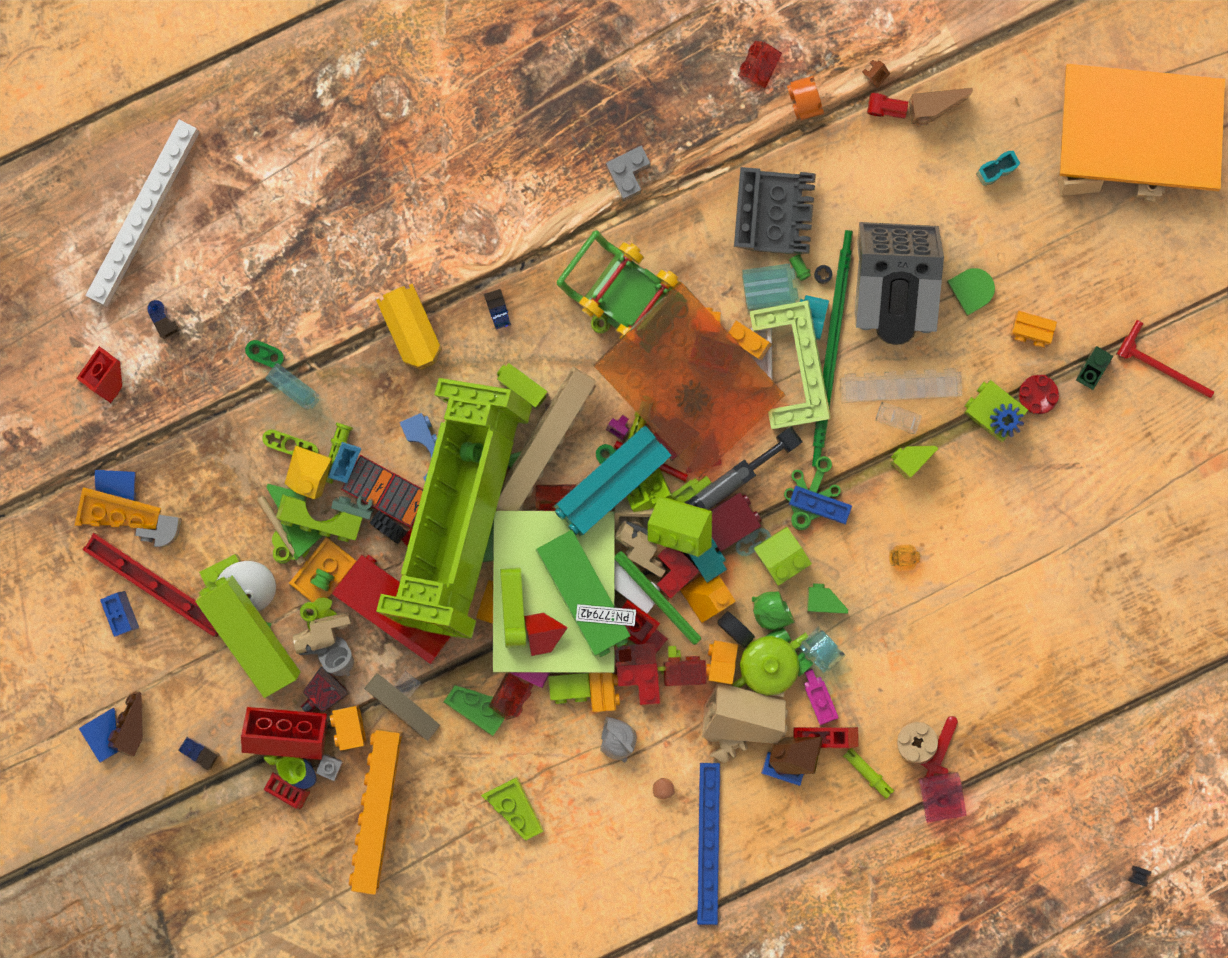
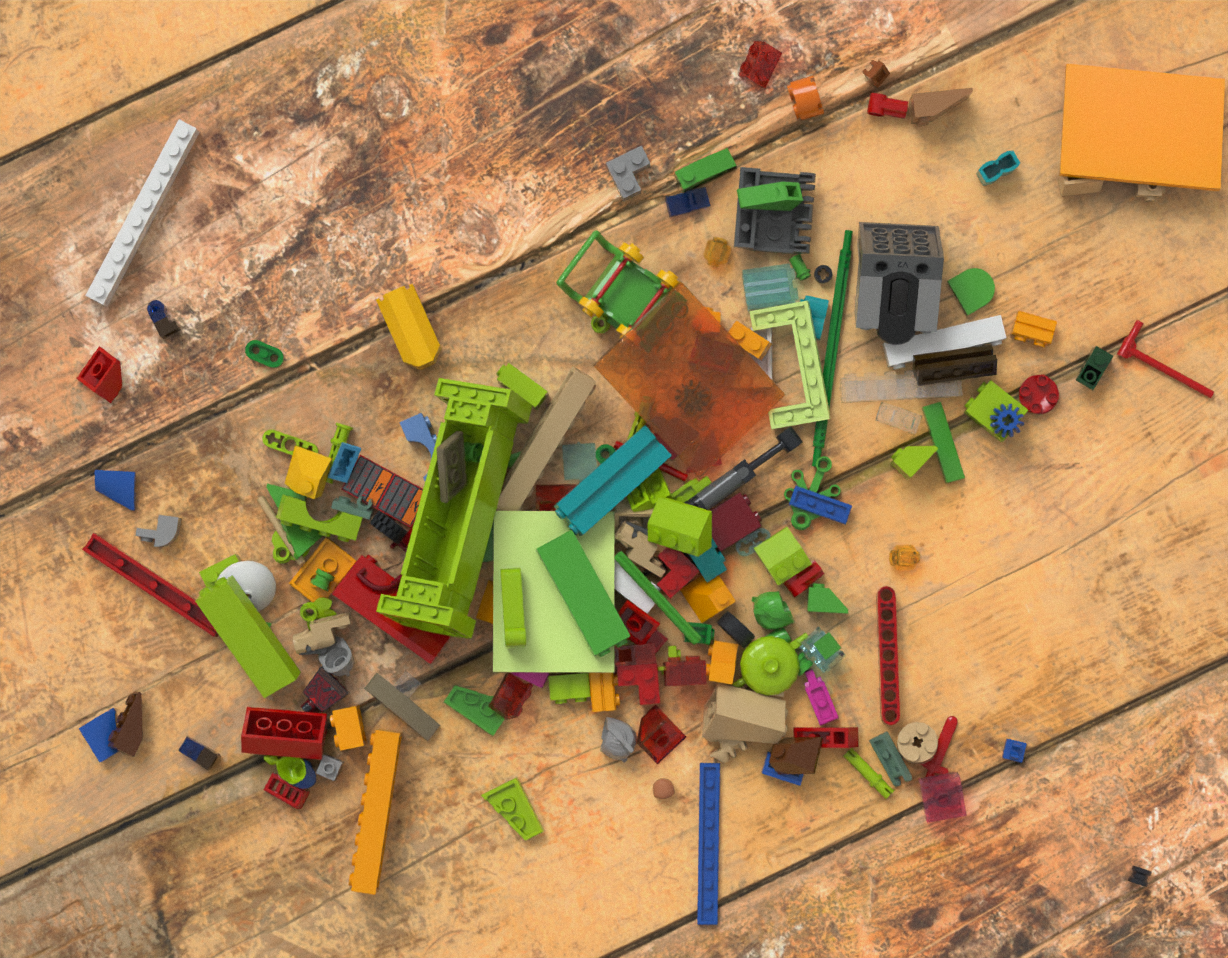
light orange wing [74,487,161,529] -> none
blue hinge [100,591,139,637] -> none
clear light blue brick [265,363,319,410] -> none
leg [484,289,511,330] -> none
red slope [524,613,568,656] -> none
white sticker [576,604,636,626] -> none
magenta tile [606,415,629,440] -> none
none -> dark red piece [356,541,408,591]
none -> dark tan tile [437,431,467,503]
none -> clear light blue piece [562,442,597,481]
none -> clear red slope [636,704,686,764]
none -> clear blue slope [664,187,711,217]
none -> bright green slope [674,148,737,193]
none -> green bracket [683,622,715,645]
none -> clear yellow head [703,237,732,267]
none -> bright green slope [737,182,803,211]
none -> red piece [783,560,825,598]
none -> bright green slope [814,632,842,660]
none -> sand green hinge [869,731,912,787]
none -> red beam [876,586,900,725]
none -> white brick [882,315,1006,370]
none -> dark brown brick [913,345,997,386]
none -> bright green slope [922,402,965,484]
none -> blue tile [1002,738,1027,763]

